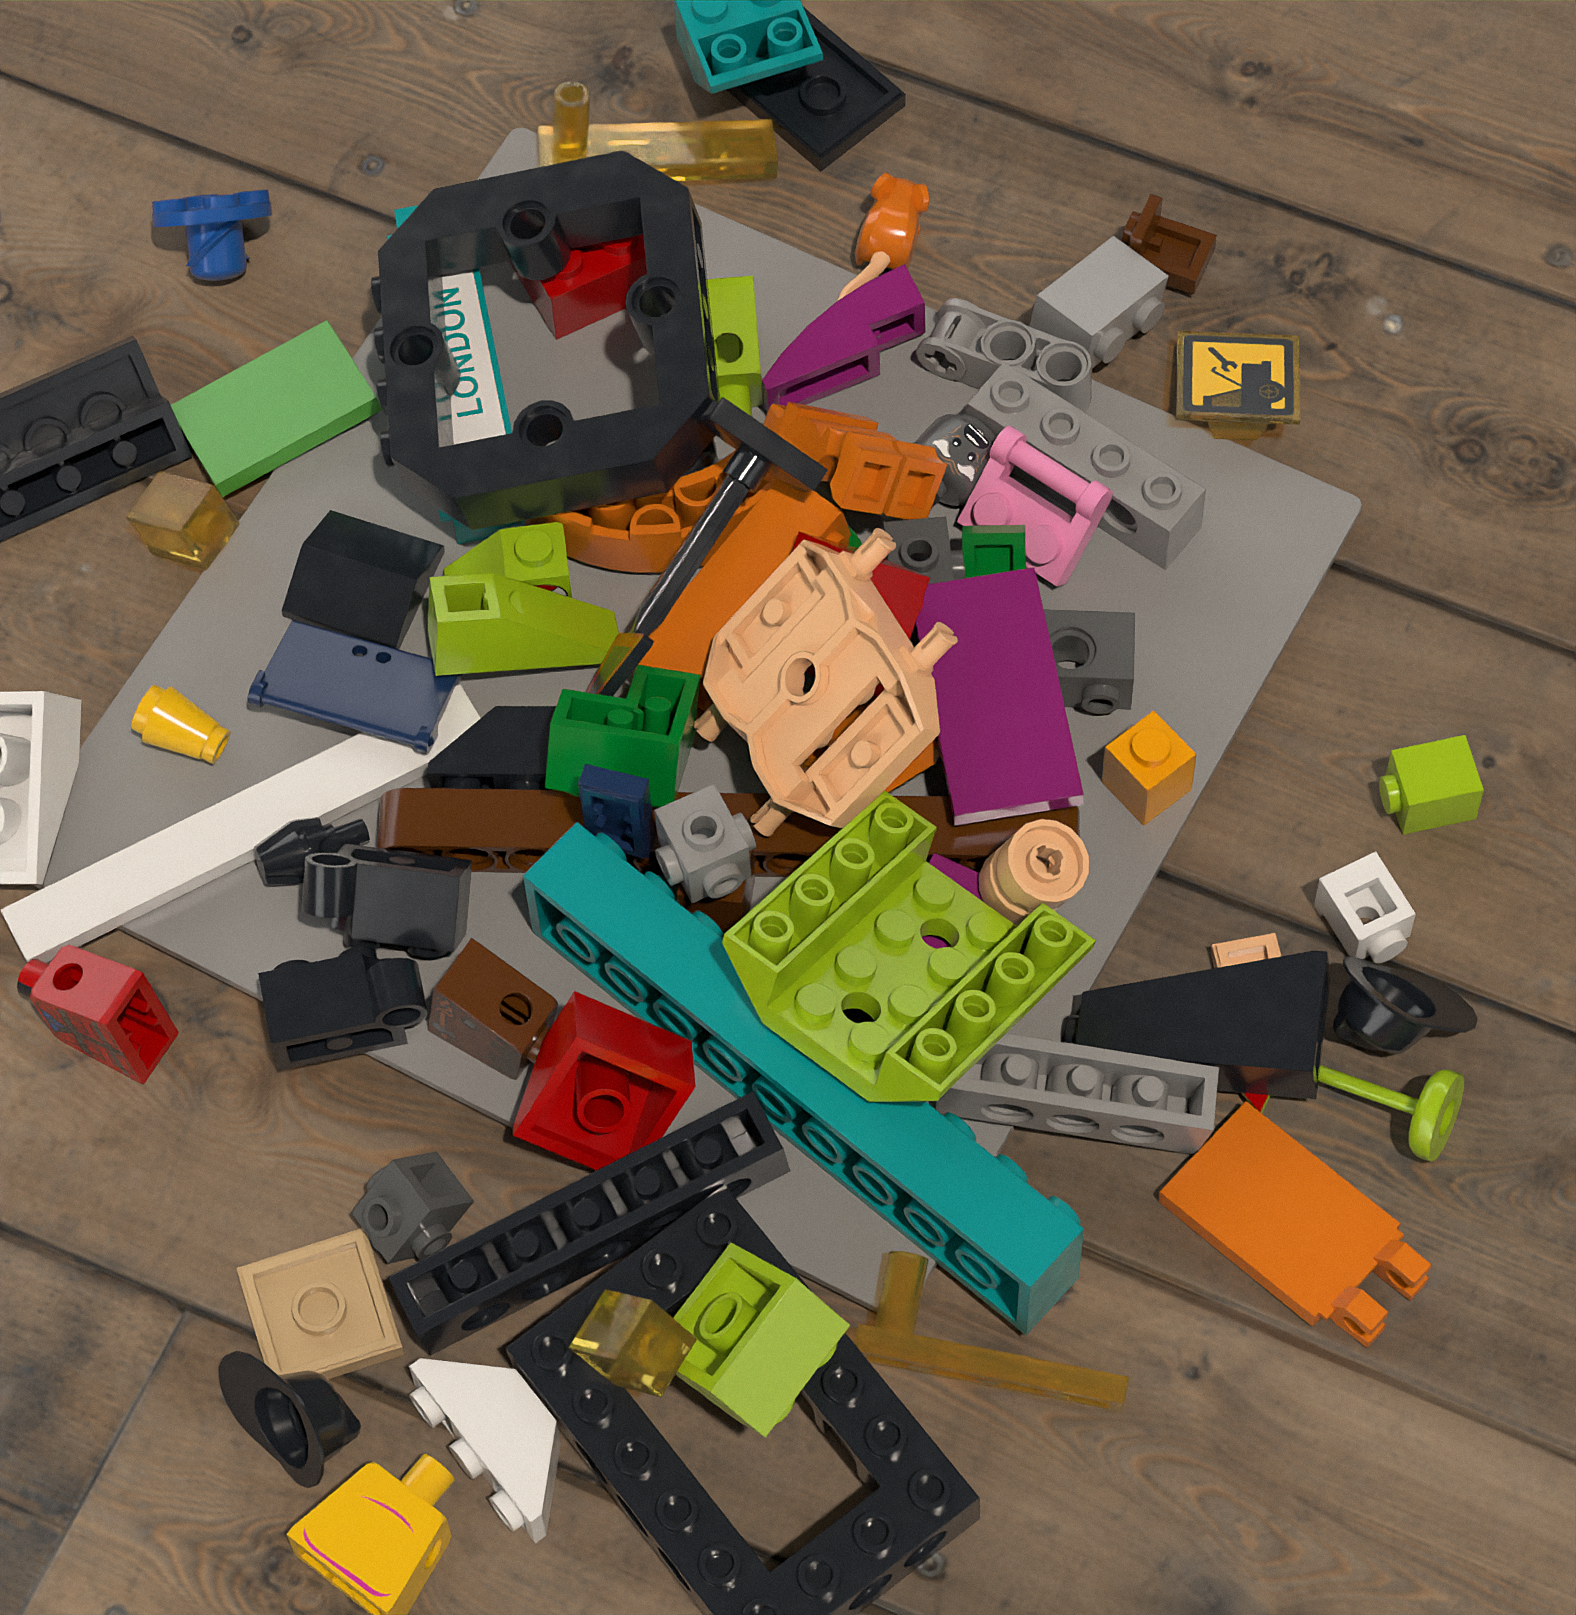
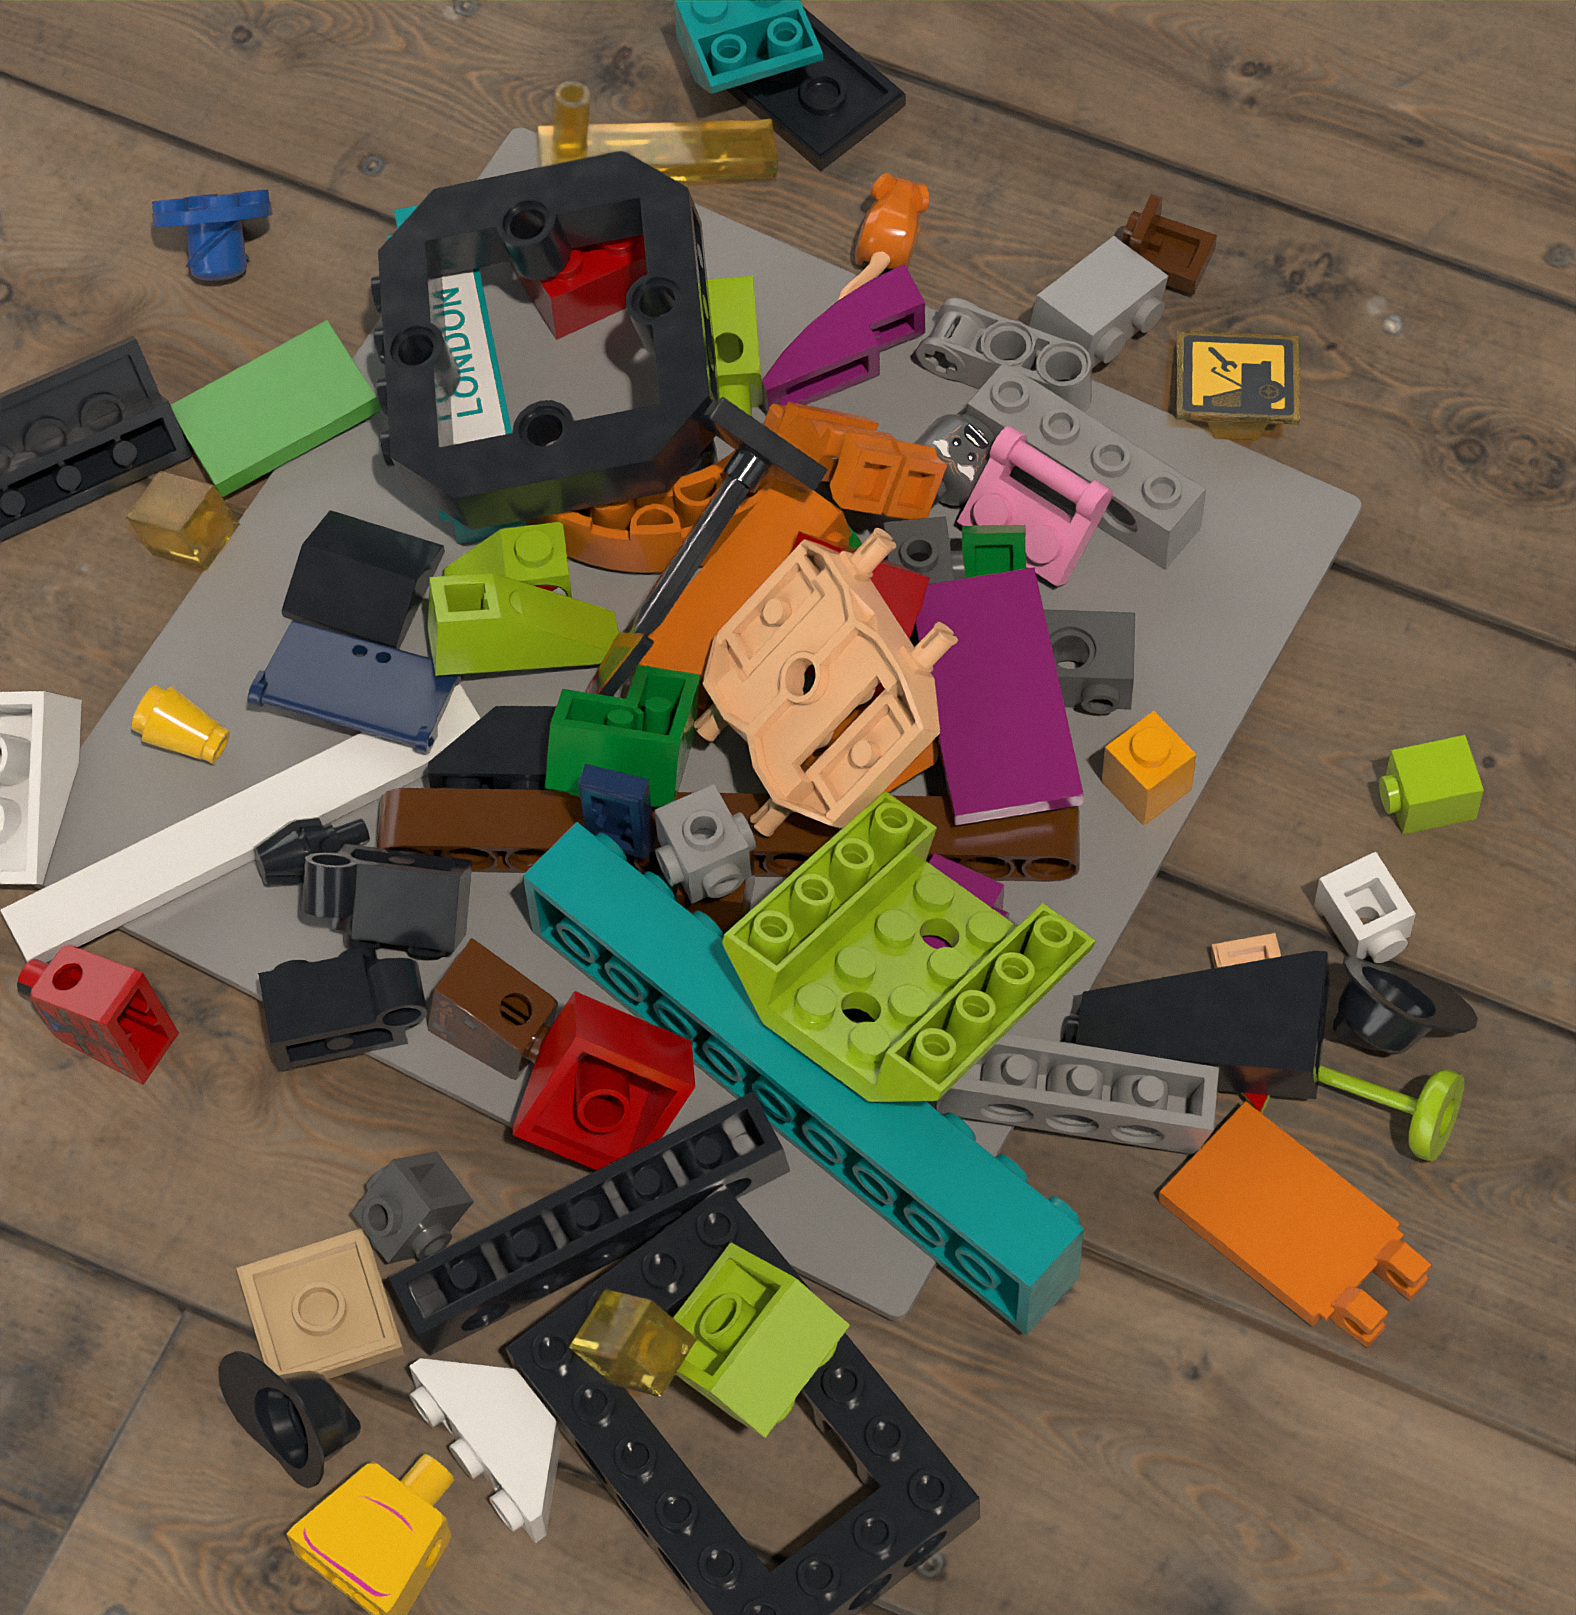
clear yellow piece [855,1251,1129,1413] -> none
light nougat wheel [979,819,1089,926] -> none

